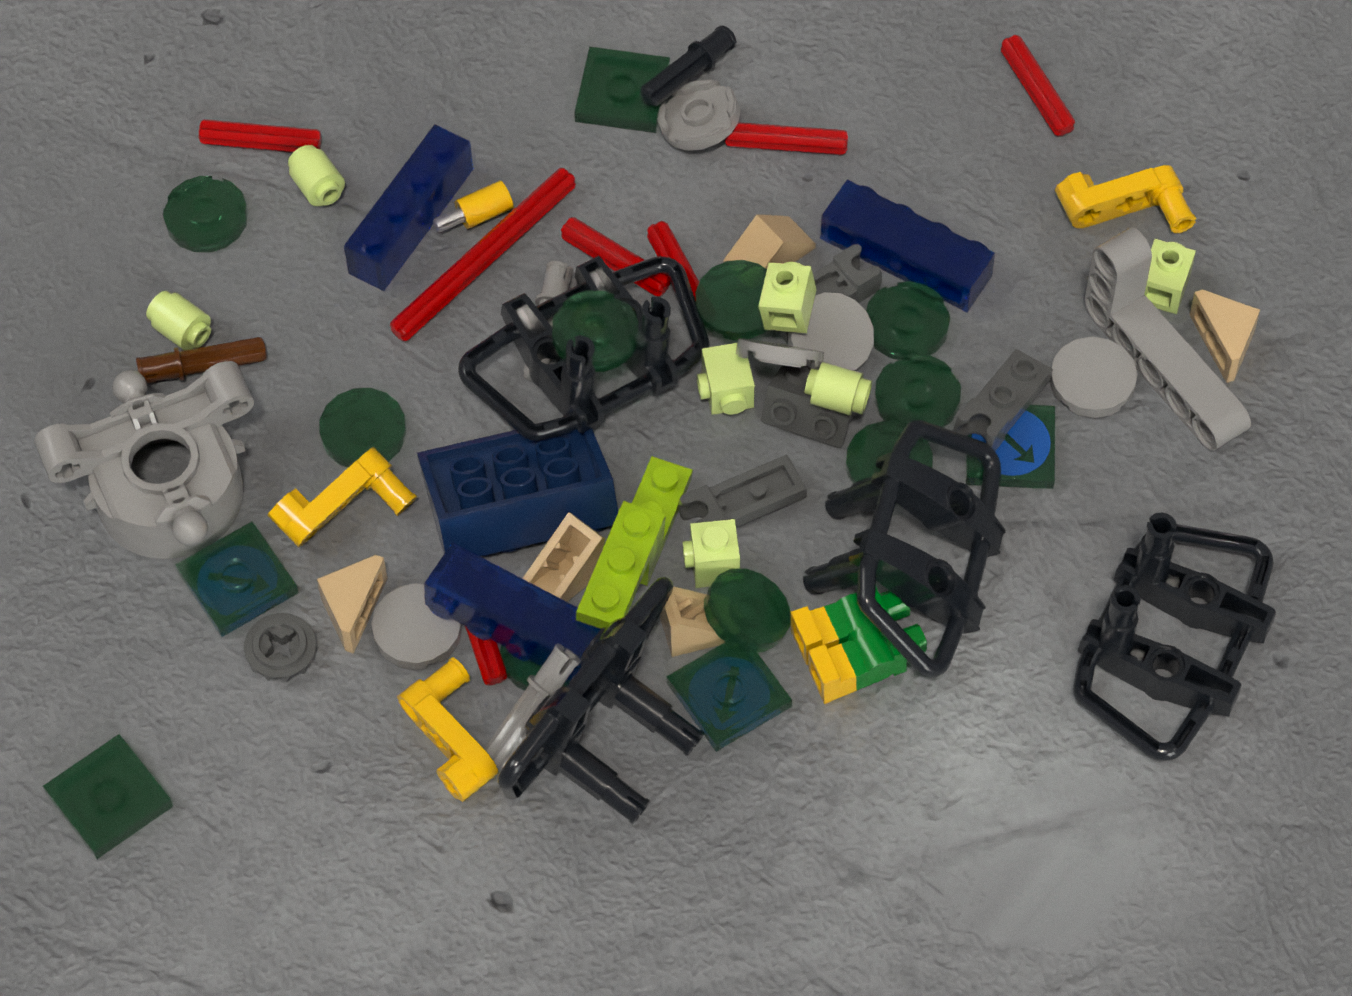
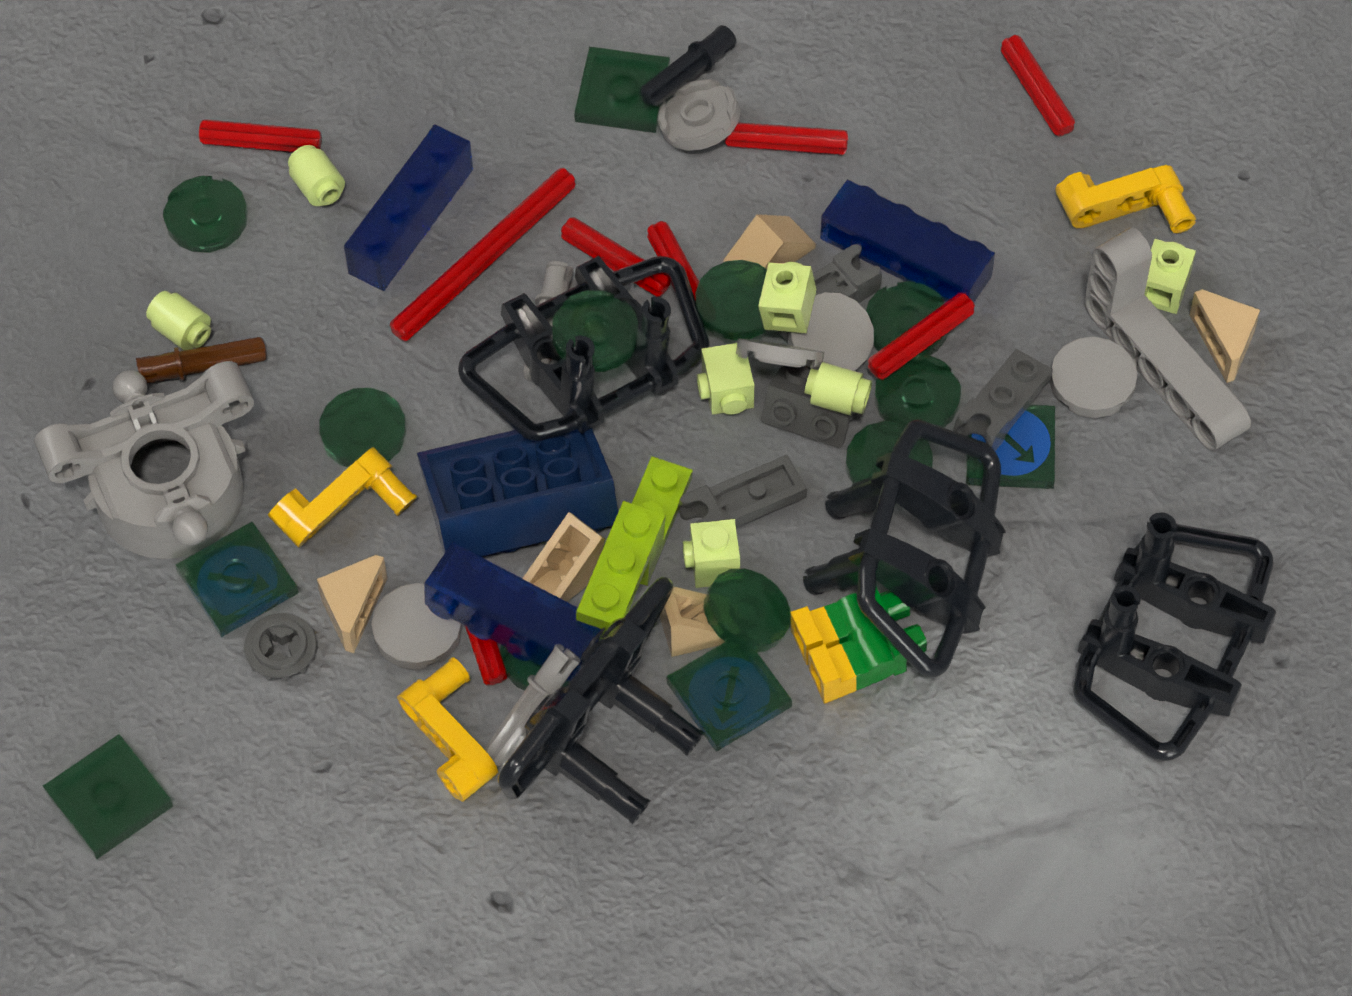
yellow piece [433,180,514,232] -> none
none -> red axle [868,293,975,380]

